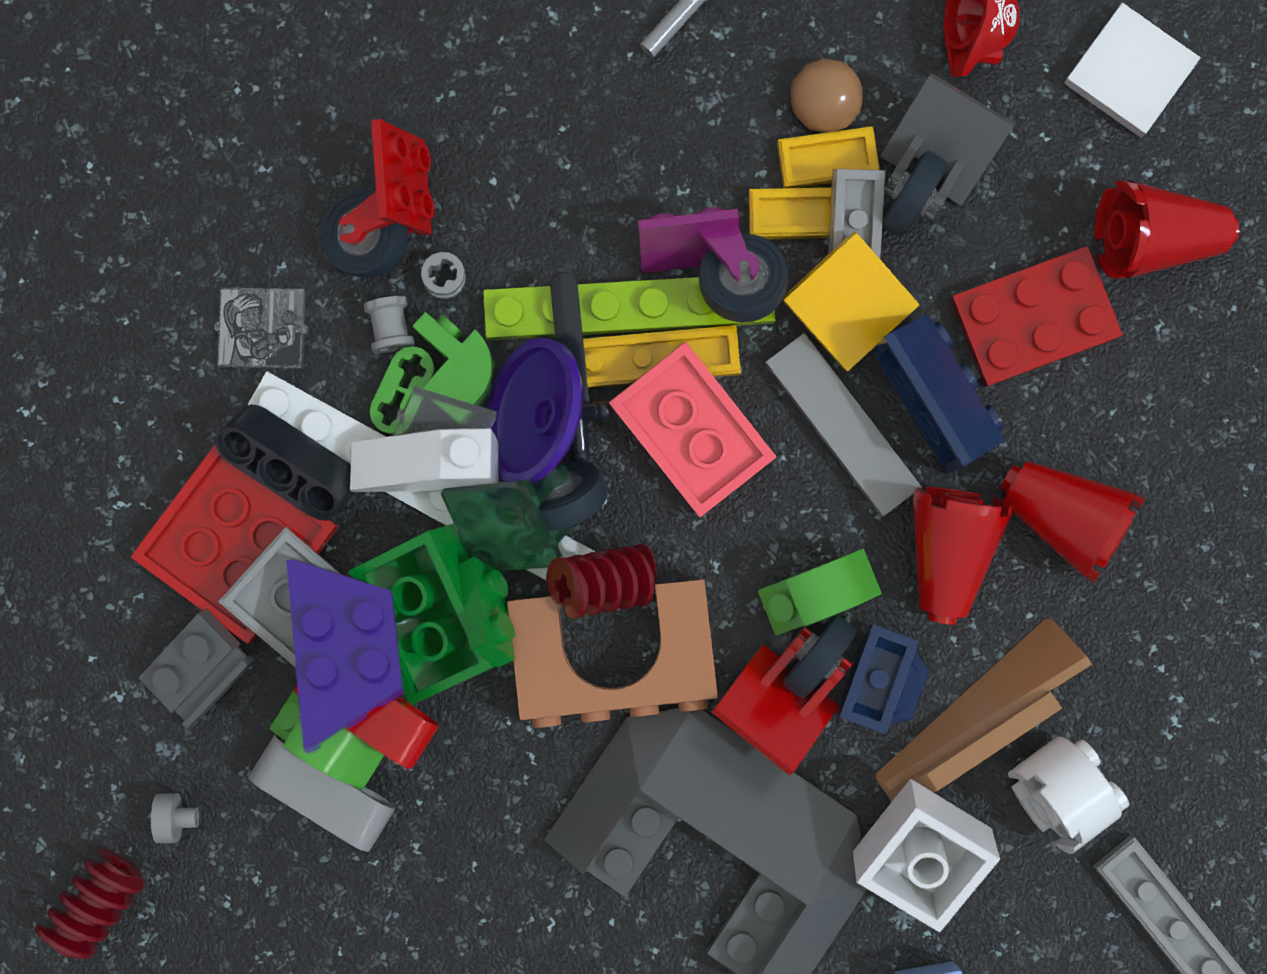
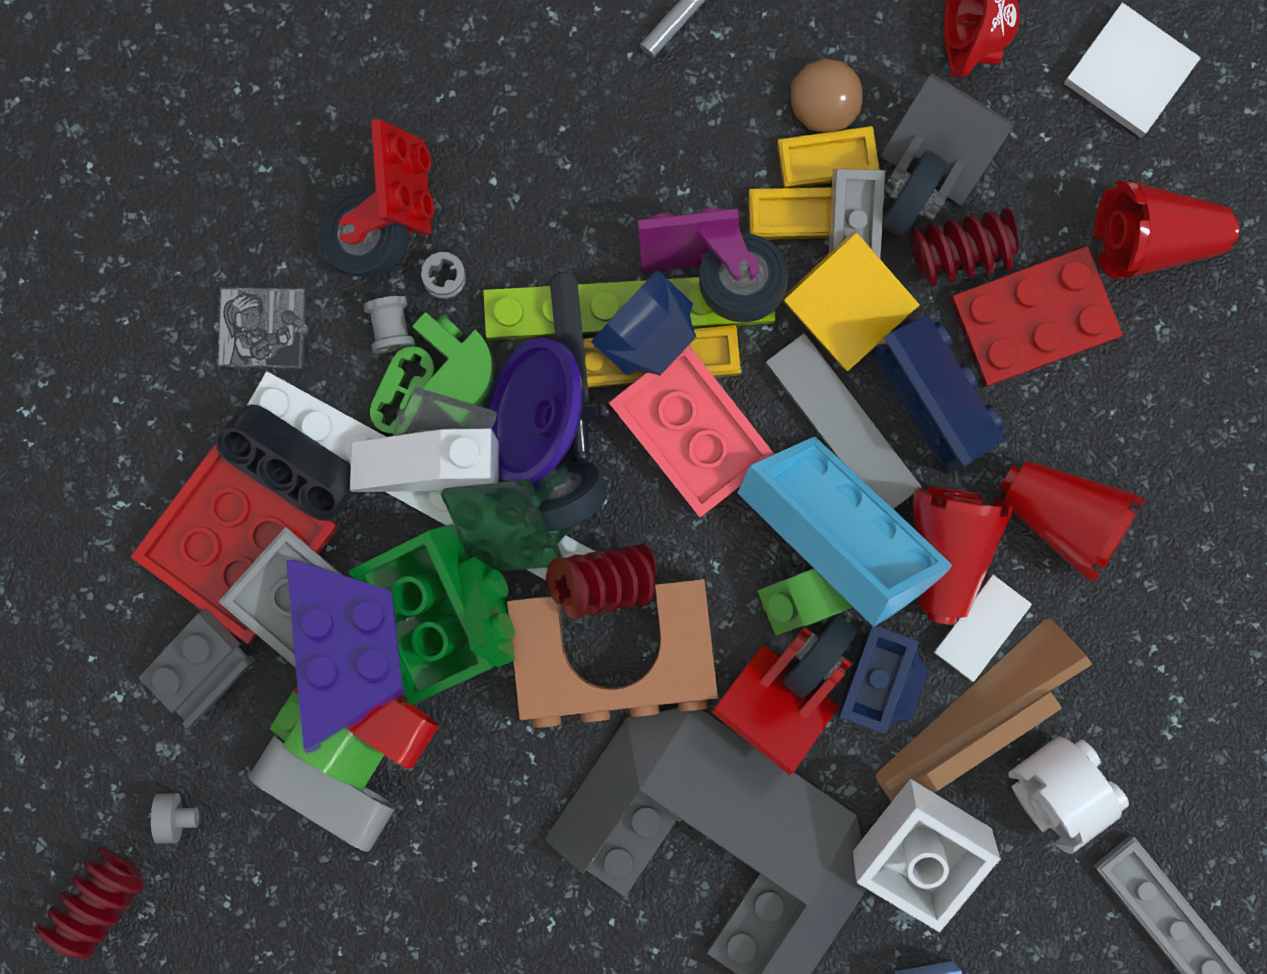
none -> dark blue slope [591,270,697,376]
none -> medium azure slope [738,436,952,627]
none -> dark red piece [910,208,1019,287]
none -> white tile [932,575,1032,682]

